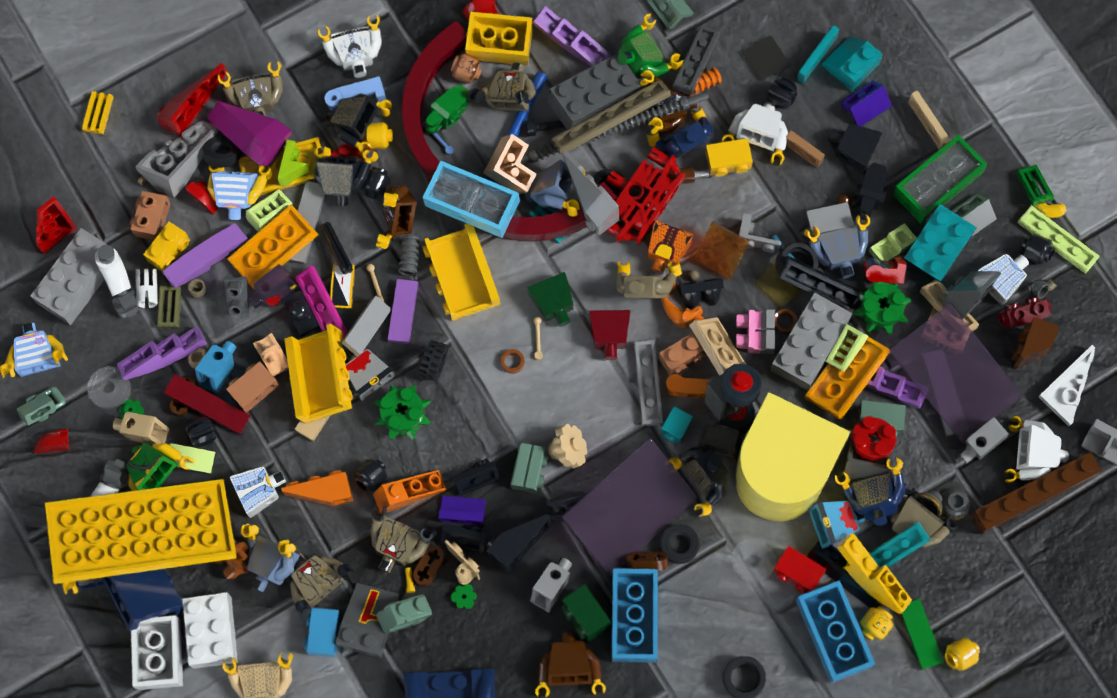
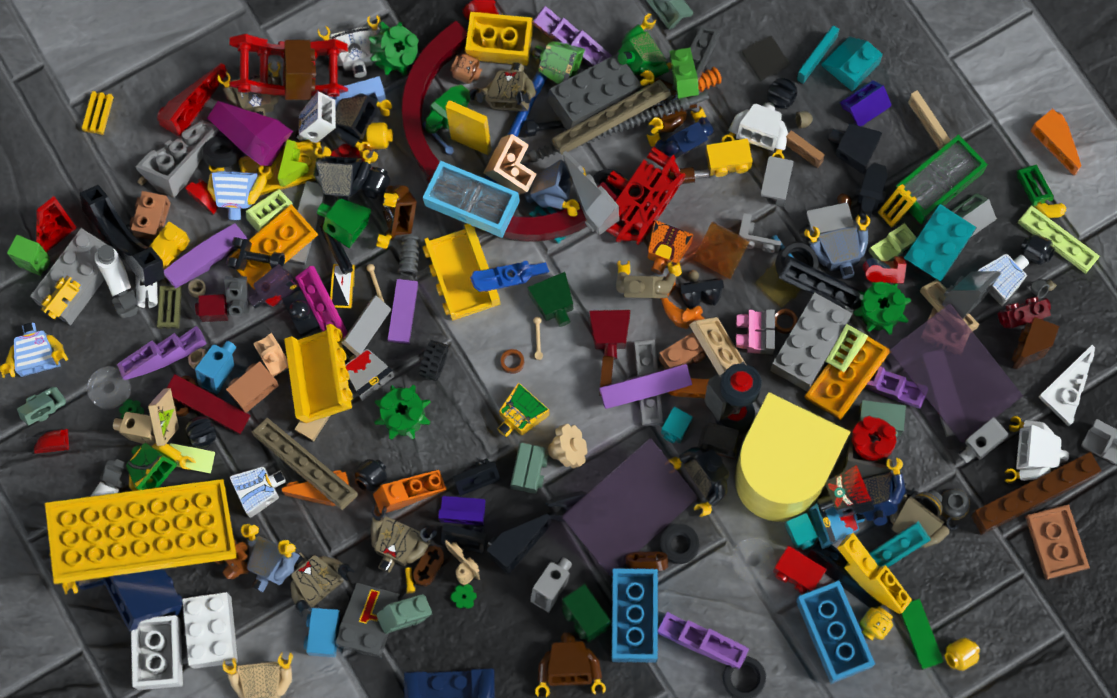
none -> bright green brick [7,235,50,276]
none -> yellow hinge [40,276,81,319]
none -> black arch [80,185,165,287]
none -> tan tile [148,388,179,446]
none -> dark red brick [195,294,228,322]
none -> black bar [226,237,285,271]
none -> red fence [229,34,348,97]
none -> dark tan tile [252,418,358,510]
none -> reddish brown brick [284,40,316,100]
none -> white torso [295,91,335,143]
none -> green torso [317,199,371,248]
none -> green brick [369,22,418,75]
none -> yellow tile [445,100,491,155]
none -> blue piece [470,261,549,292]
none -> torso [497,383,550,437]
none -> bright green torso [533,41,585,84]
none -> reddish brown beam [599,356,614,396]
none -> medium lavender slope [599,364,692,409]
none -> medium lavender slope [658,612,749,669]
none -> bright green brick [670,47,699,98]
none -> light grey panel [761,156,794,207]
none -> teal brick [785,513,818,550]
none -> dark tan hinge [795,111,812,129]
none -> torso [818,465,875,517]
none -> yellow tile [877,184,917,228]
none -> nougat tile [1025,504,1090,580]
none -> orange slope [1030,108,1082,176]

